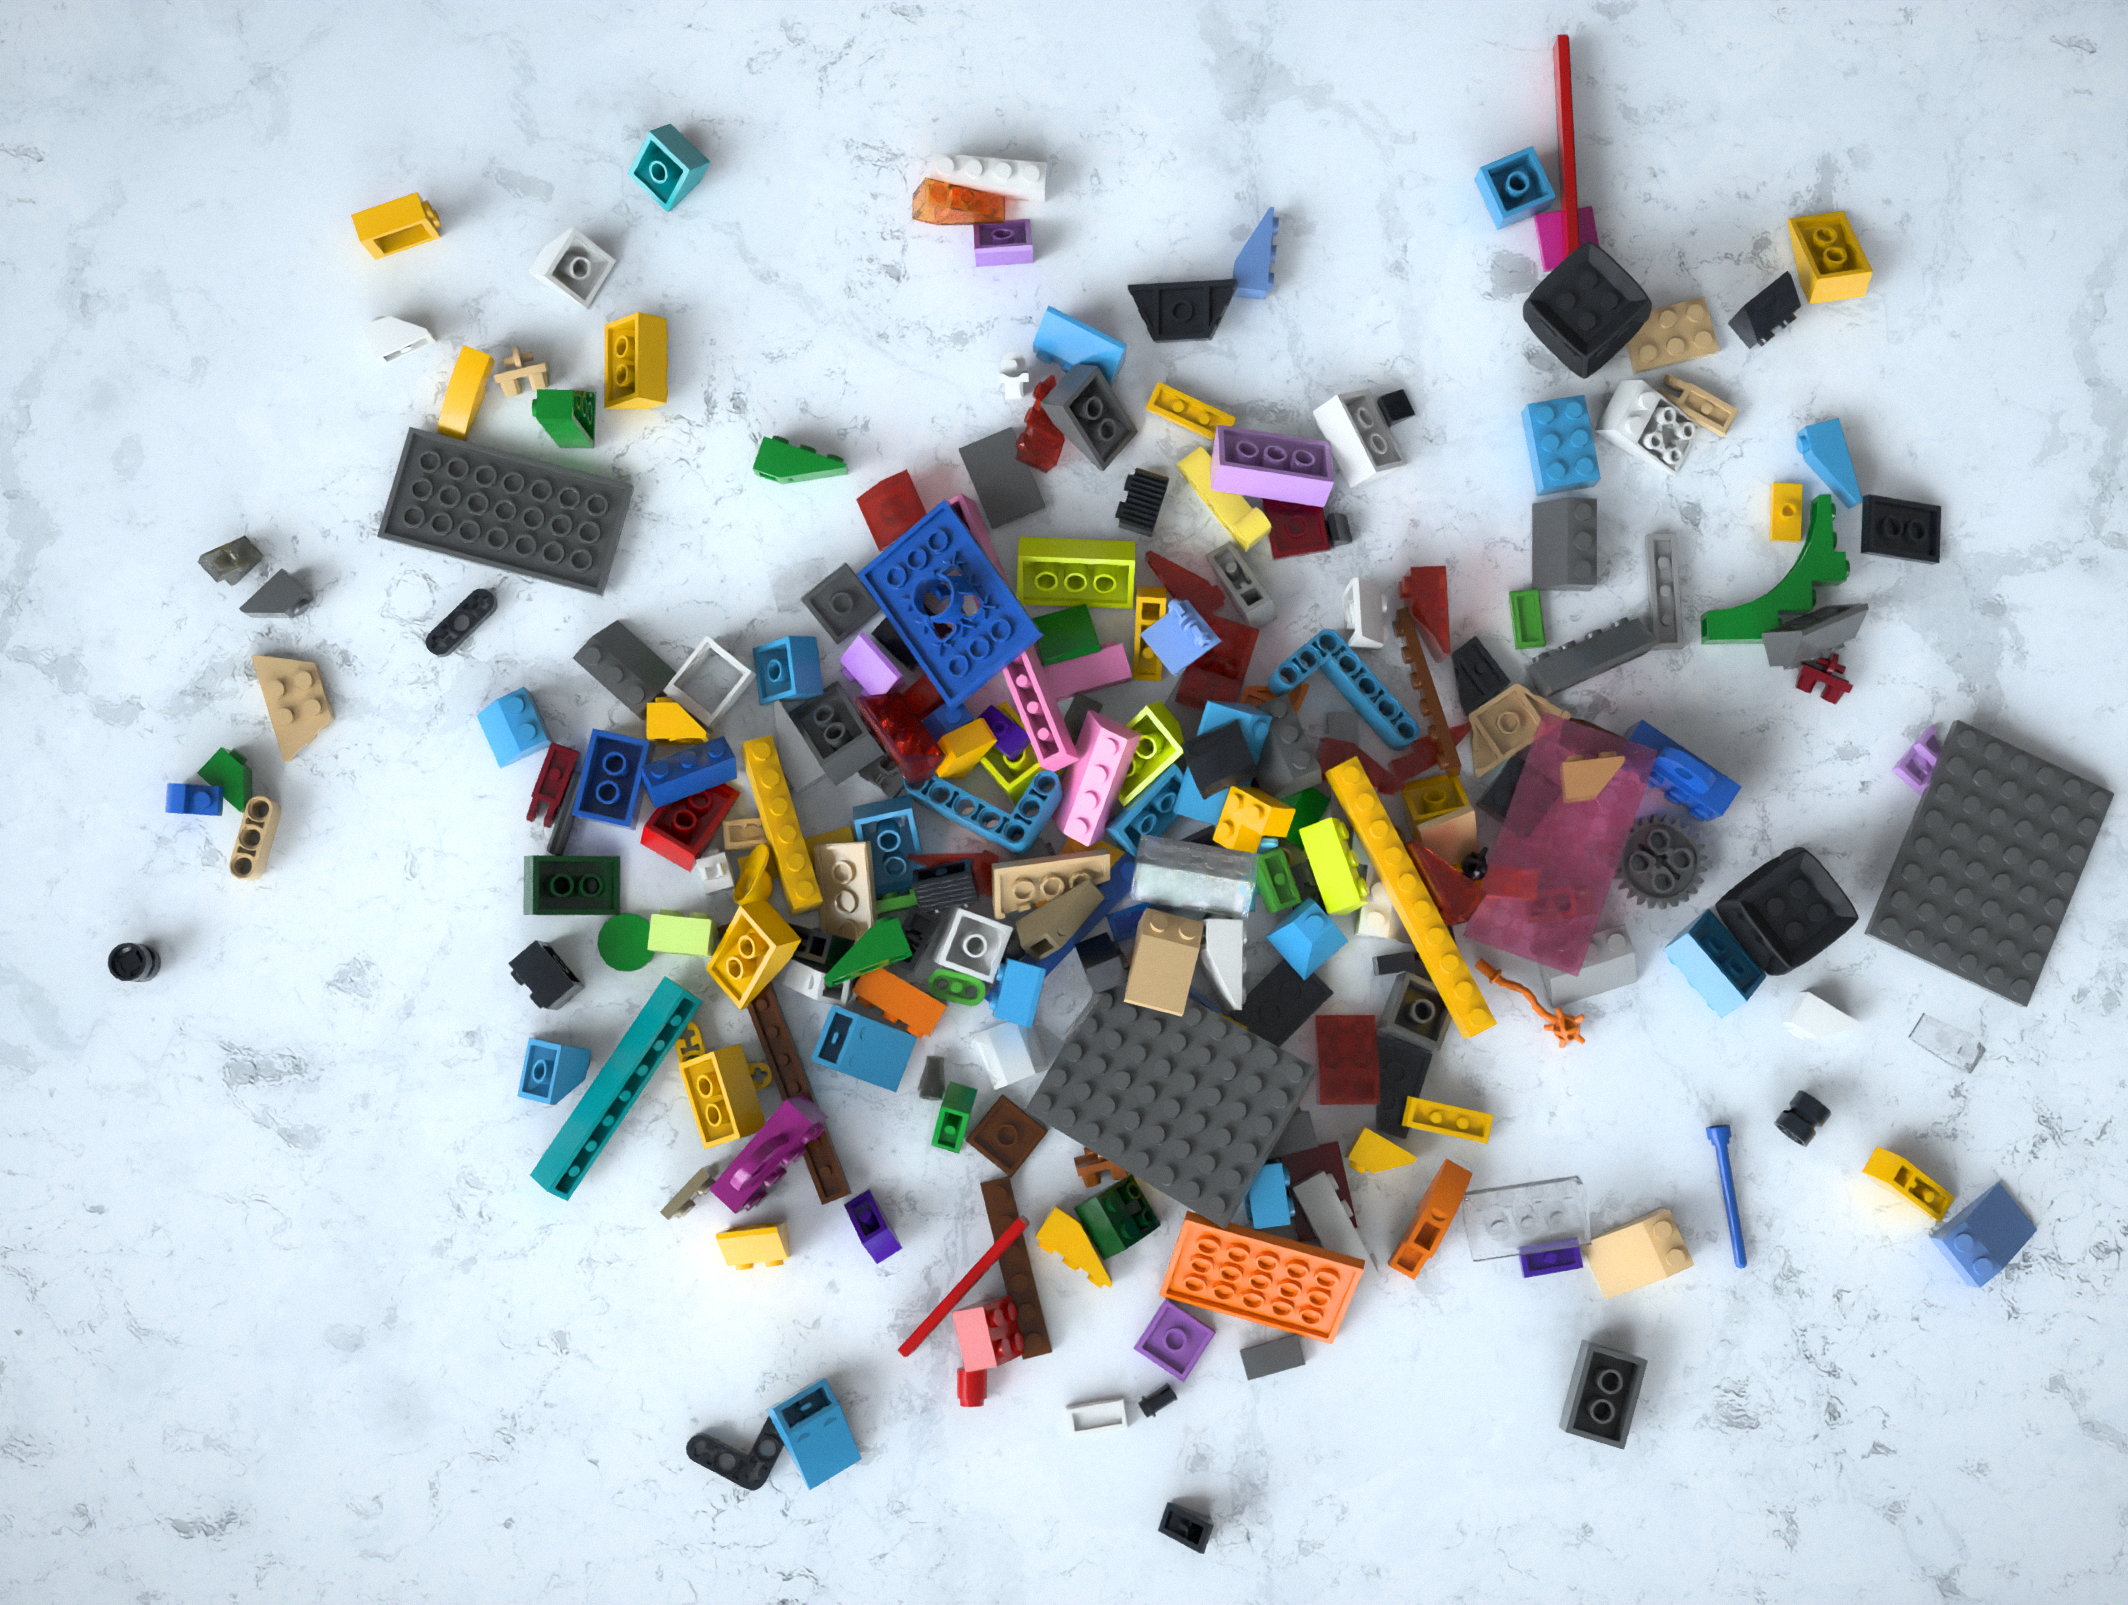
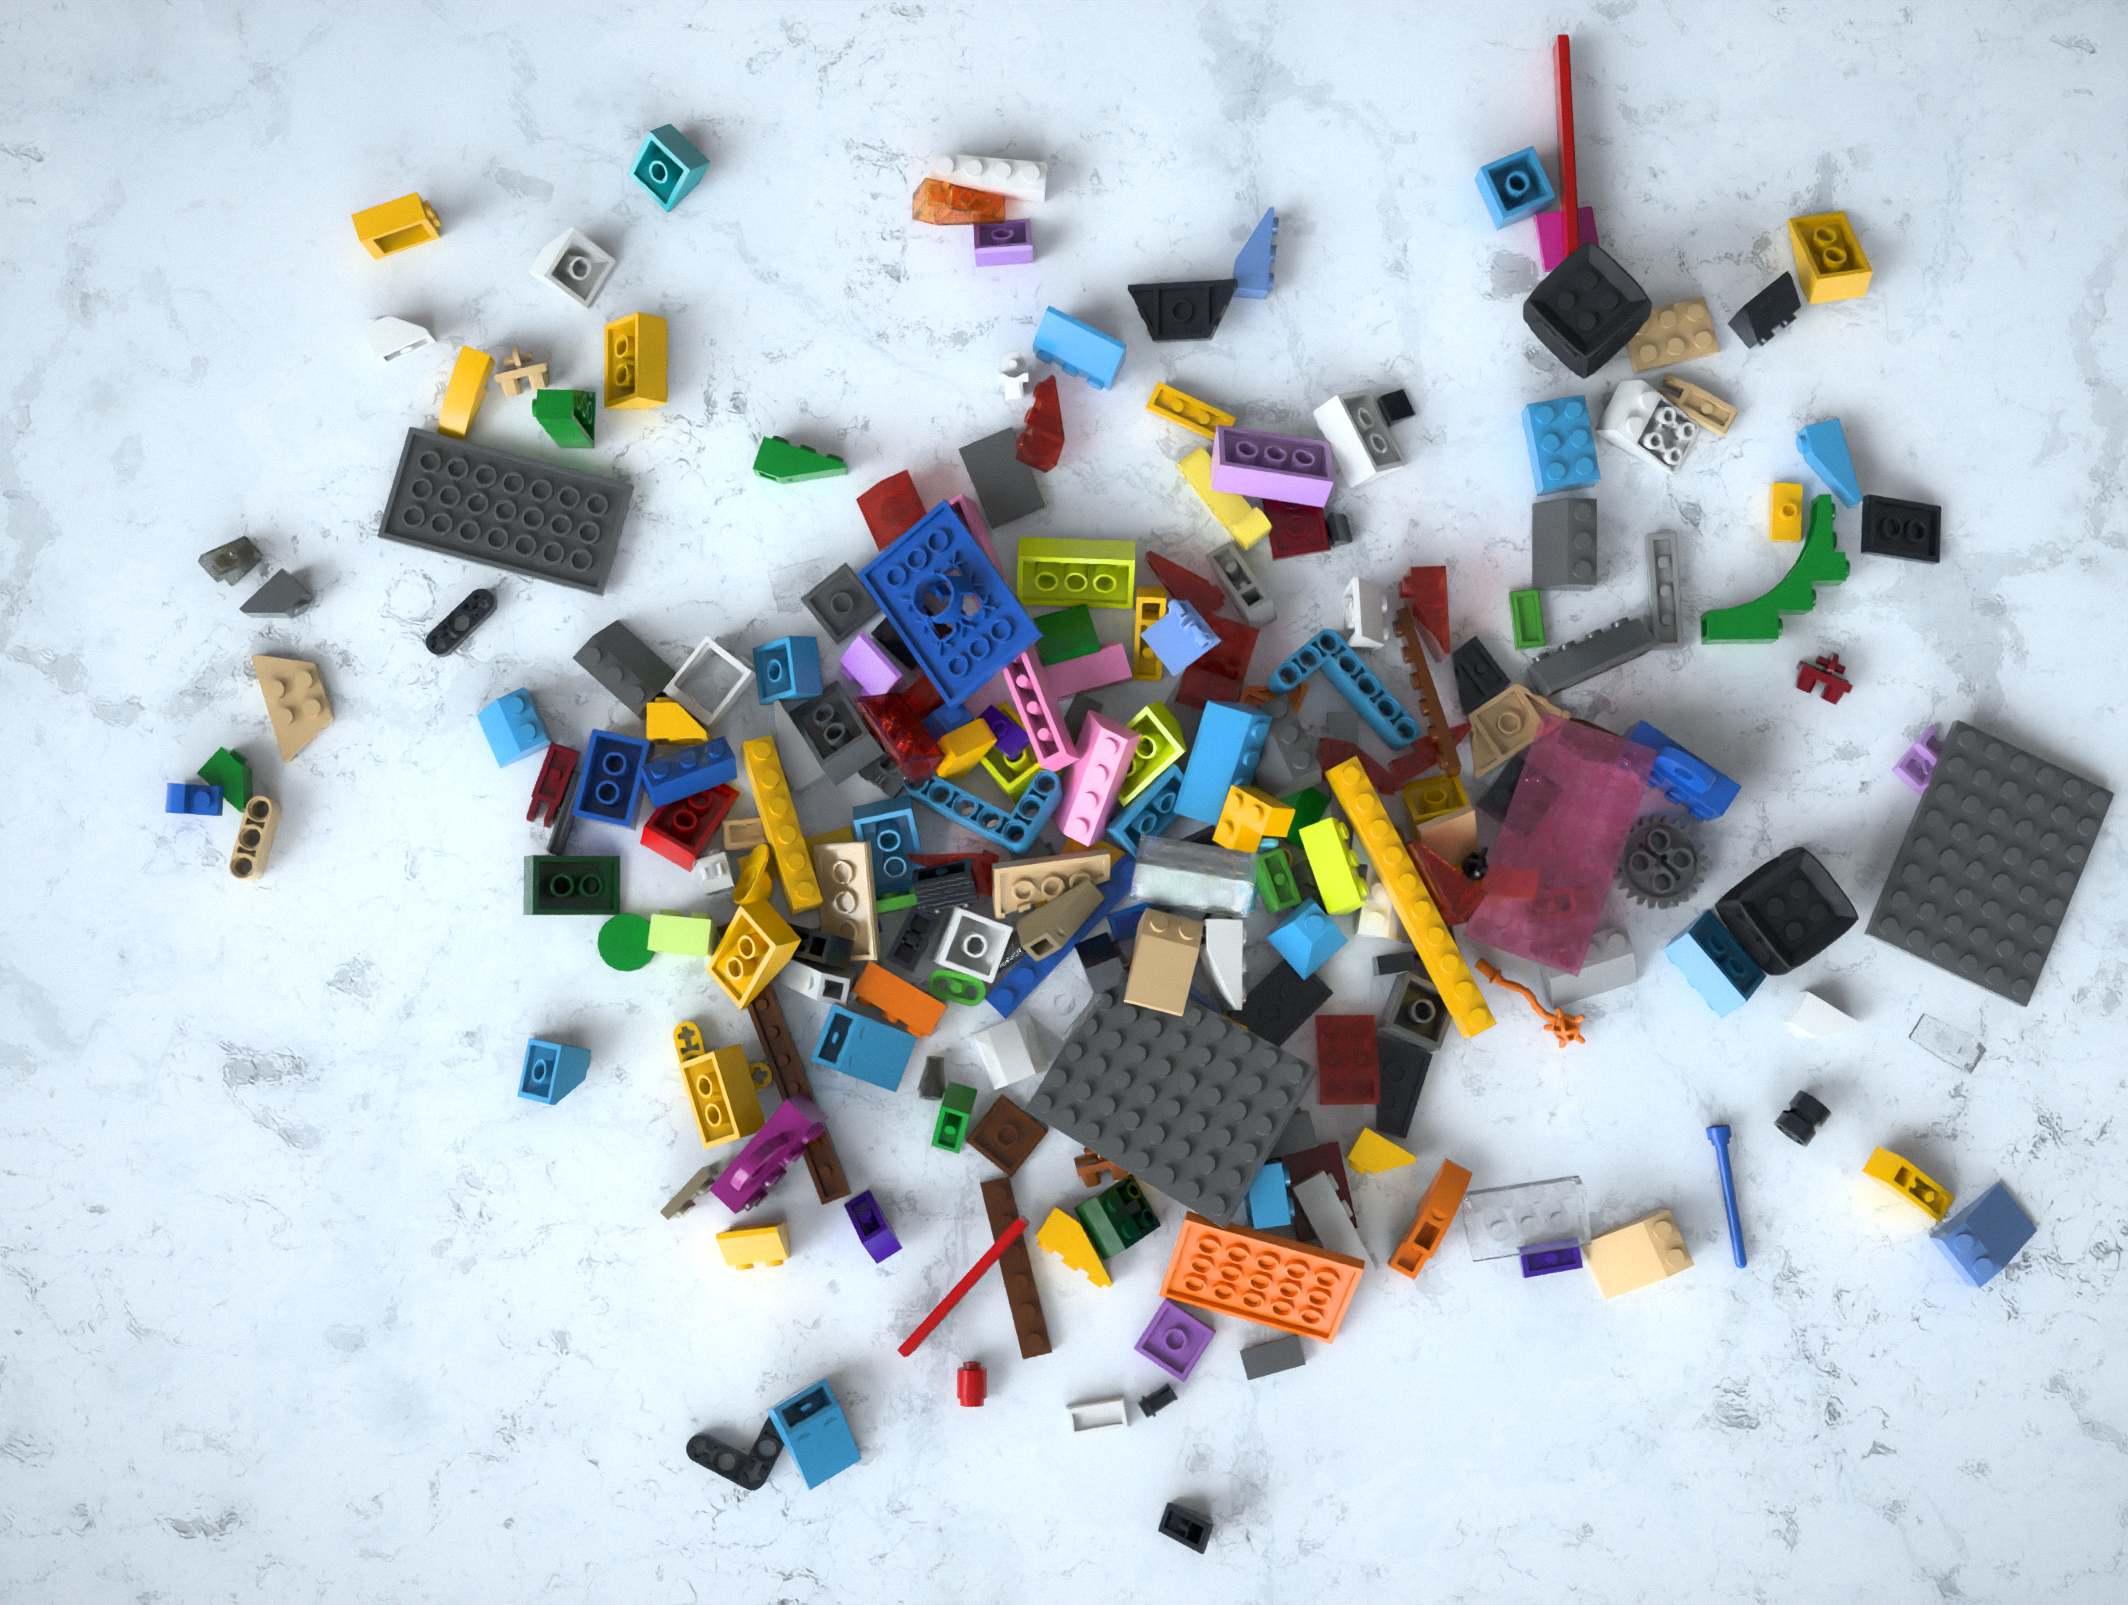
black wheel [108,943,161,982] -> none
black brick [508,940,585,1010] -> none
teal brick [530,976,703,1201] -> none
green slope [823,916,913,988] -> none
brick [952,1295,1025,1372] -> none
dark azure slope [989,957,1046,1028] -> none
dark grey slope [1040,364,1138,471] -> none
black brick [1115,468,1169,537] -> none
black slope [1181,719,1260,800] -> none
yellow plate [1402,1096,1494,1144] -> none
dark grey brick [1558,1339,1648,1450] -> none
medium nougat slope [1560,751,1625,803] -> none
dark grey slope [1761,603,1869,670] -> none

